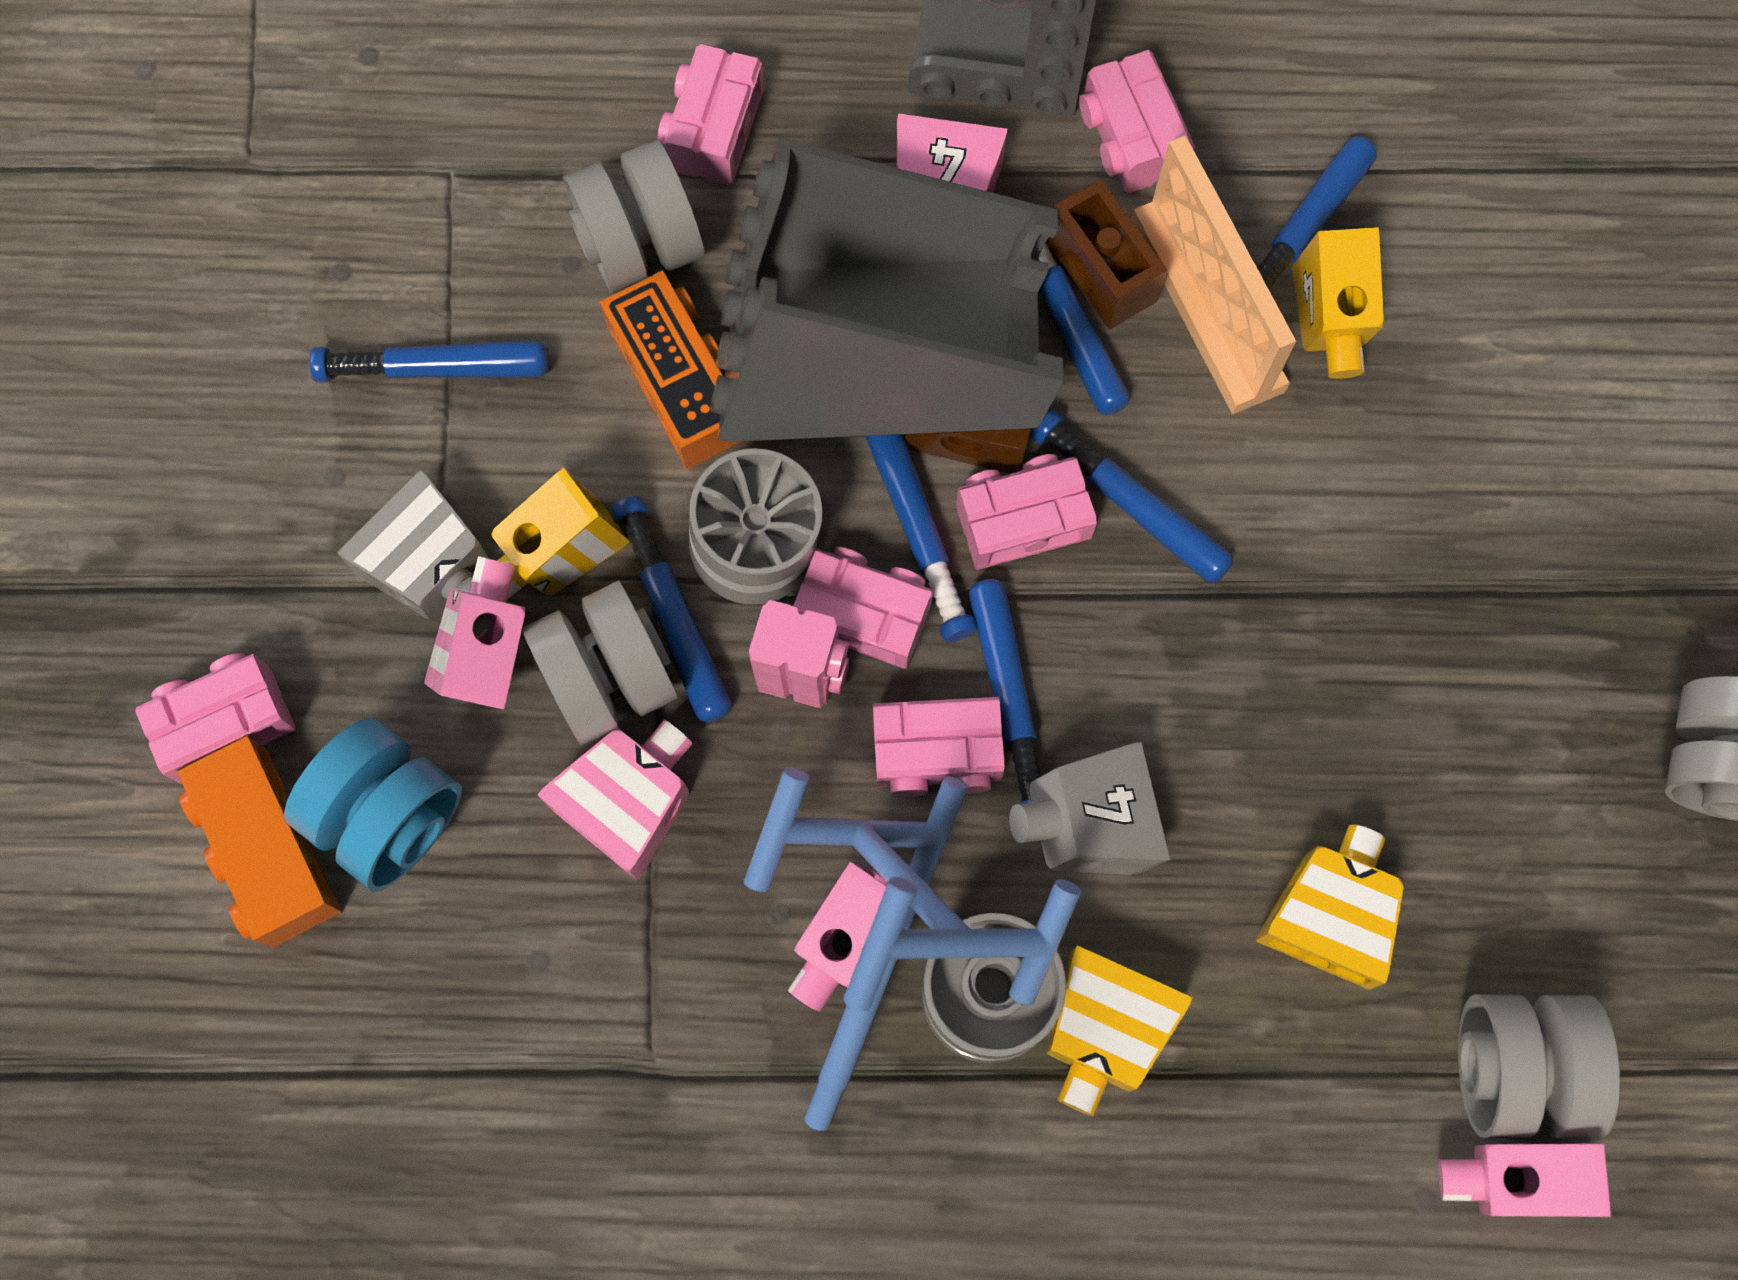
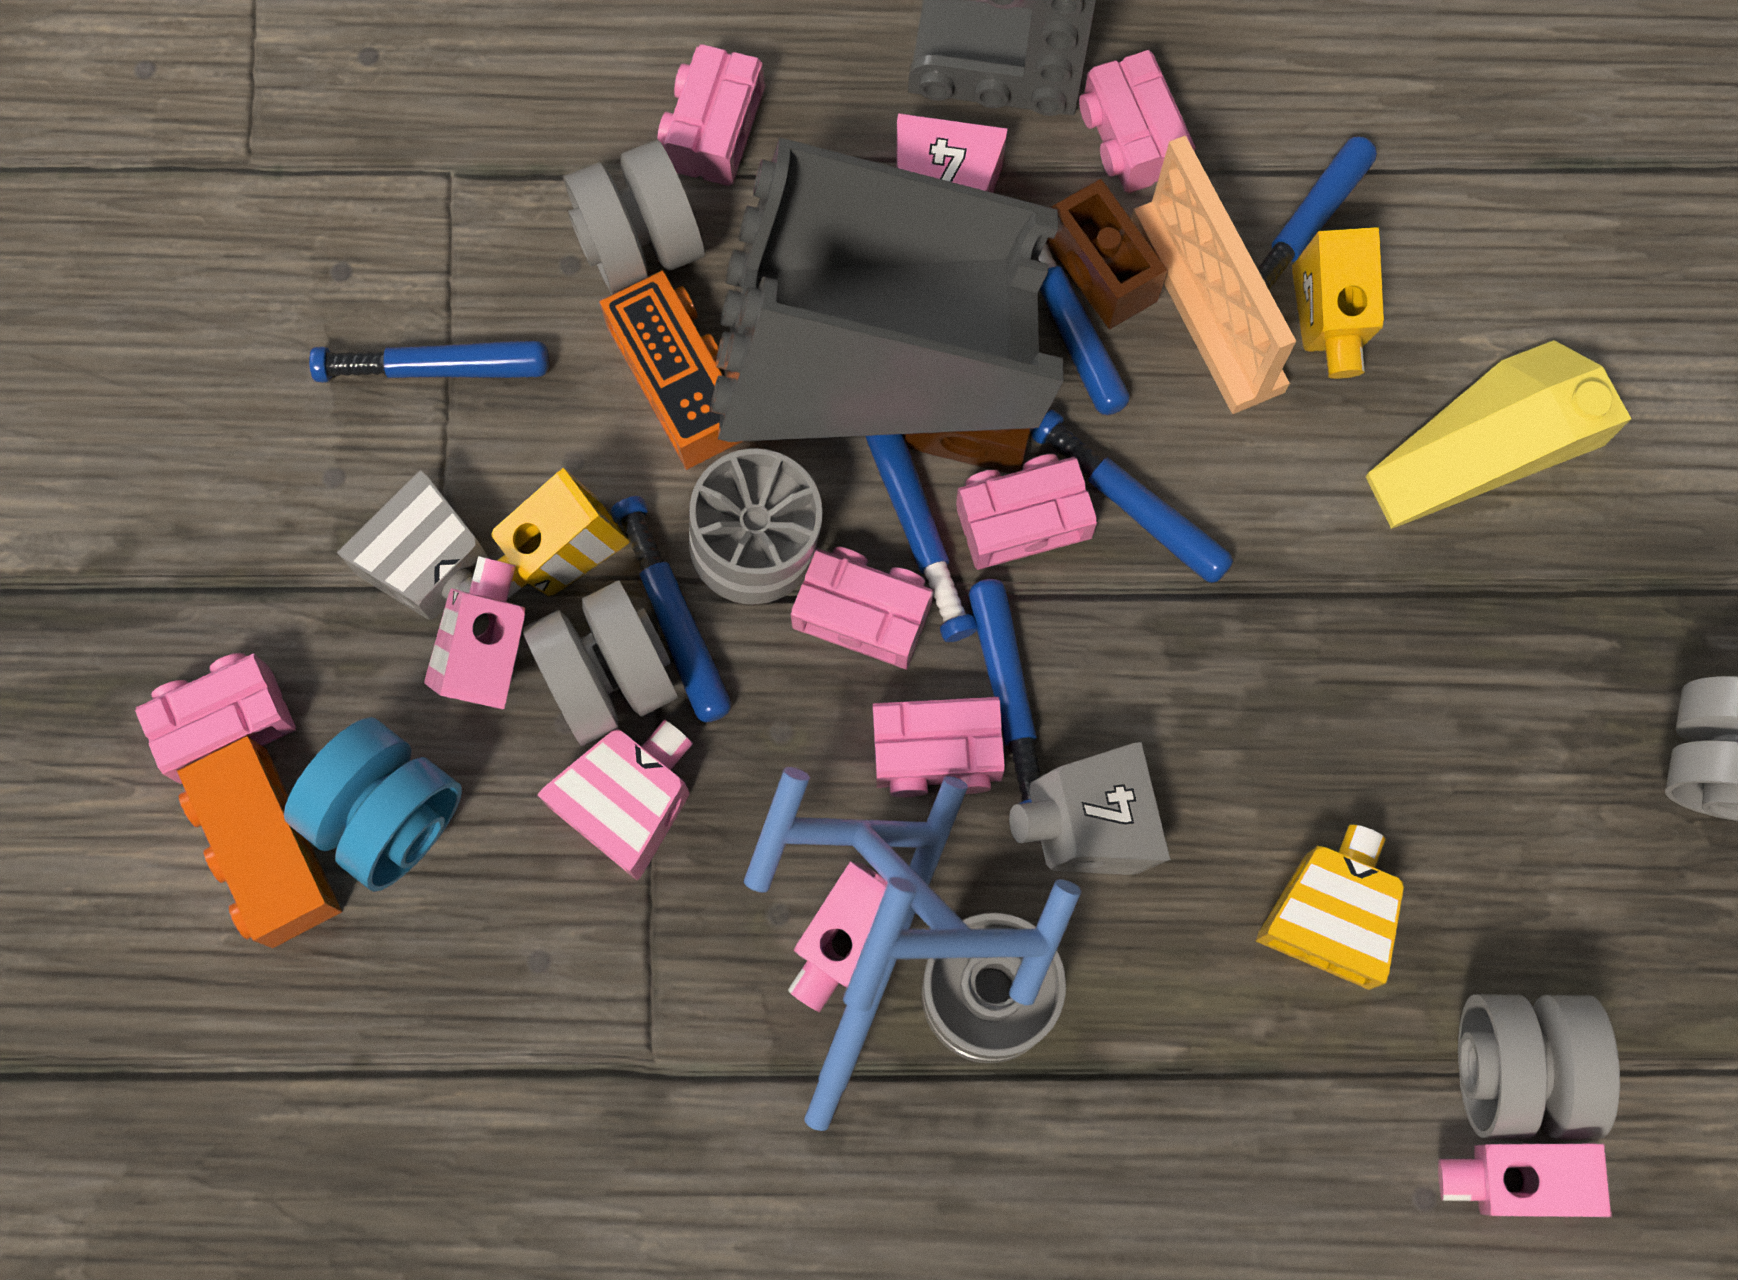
bright pink brick [748,600,850,708] -> none
torso [1046,945,1193,1117] -> none
none -> light yellow wedge [1366,340,1631,529]

